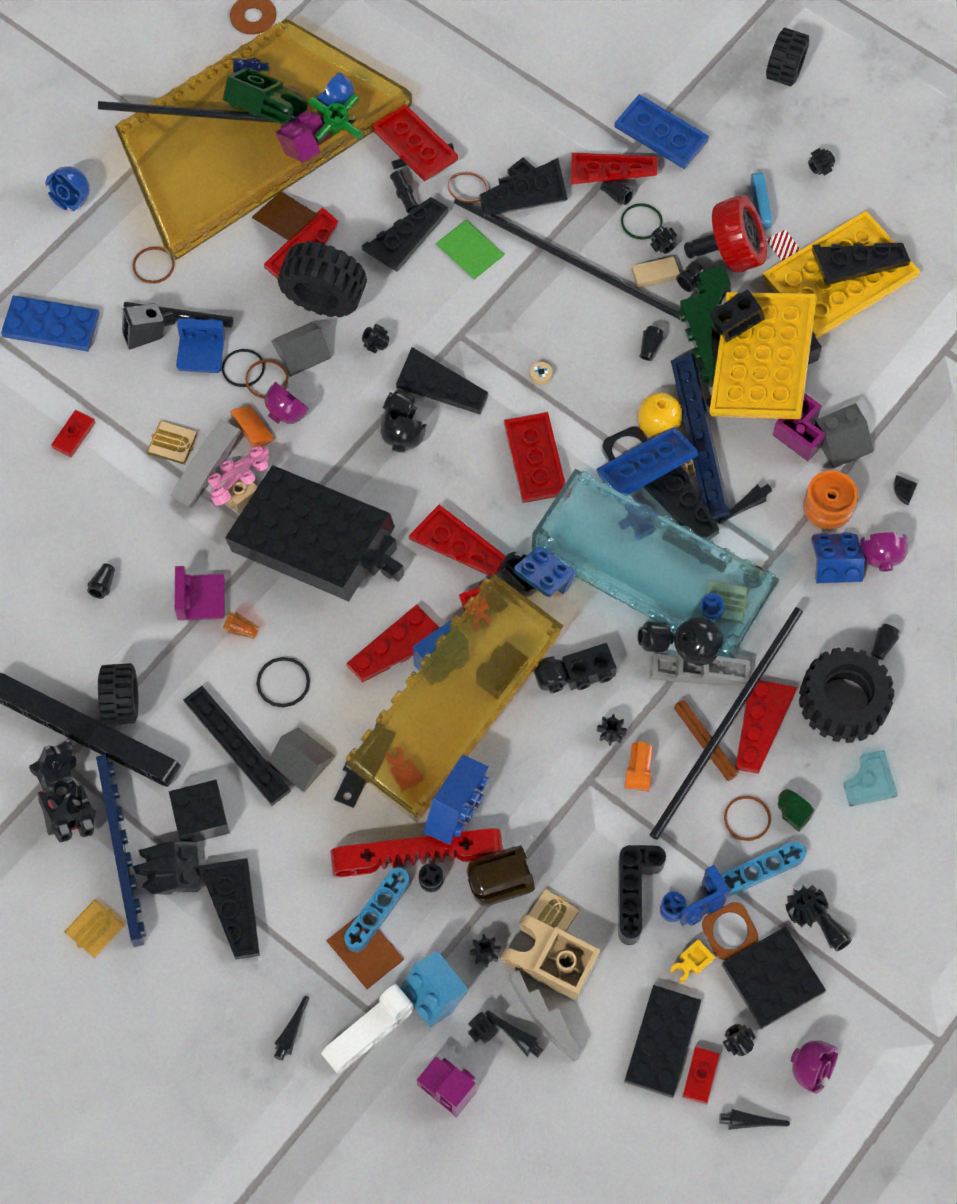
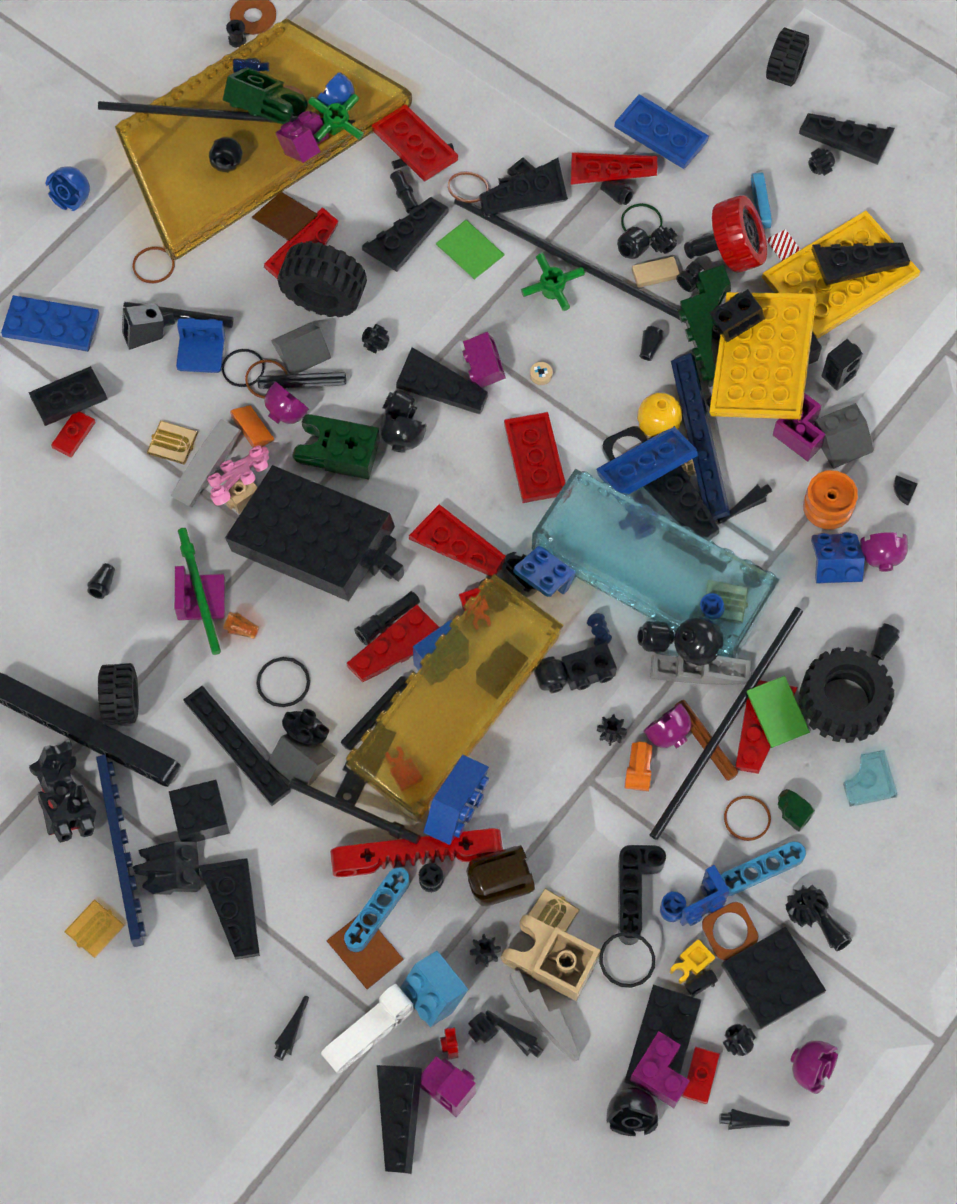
none -> black plate [28,366,108,426]
none -> green bar [178,528,221,655]
none -> black hair [209,137,243,173]
none -> black bush [226,20,247,48]
none -> black axle [257,372,346,389]
none -> black dish [282,709,329,745]
none -> black bar [289,779,421,844]
none -> dark green brick [292,414,380,480]
none -> black axle [341,676,411,750]
none -> black pin [354,591,420,645]
none -> black wing [377,1065,422,1174]
none -> red plate [440,1027,459,1060]
none -> magenta brick [462,332,506,388]
none -> green bar [521,253,585,311]
none -> dark blue piece [587,613,612,646]
none -> black piece [599,932,655,988]
none -> black cylinder [606,1087,658,1136]
none -> black head [617,226,650,259]
none -> magenta brick [630,1031,690,1109]
none -> magenta cylinder [643,704,692,749]
none -> black pin [684,969,718,997]
none -> bright green window [746,676,810,748]
none -> black wing [799,113,895,165]
none -> black brick [821,339,863,391]

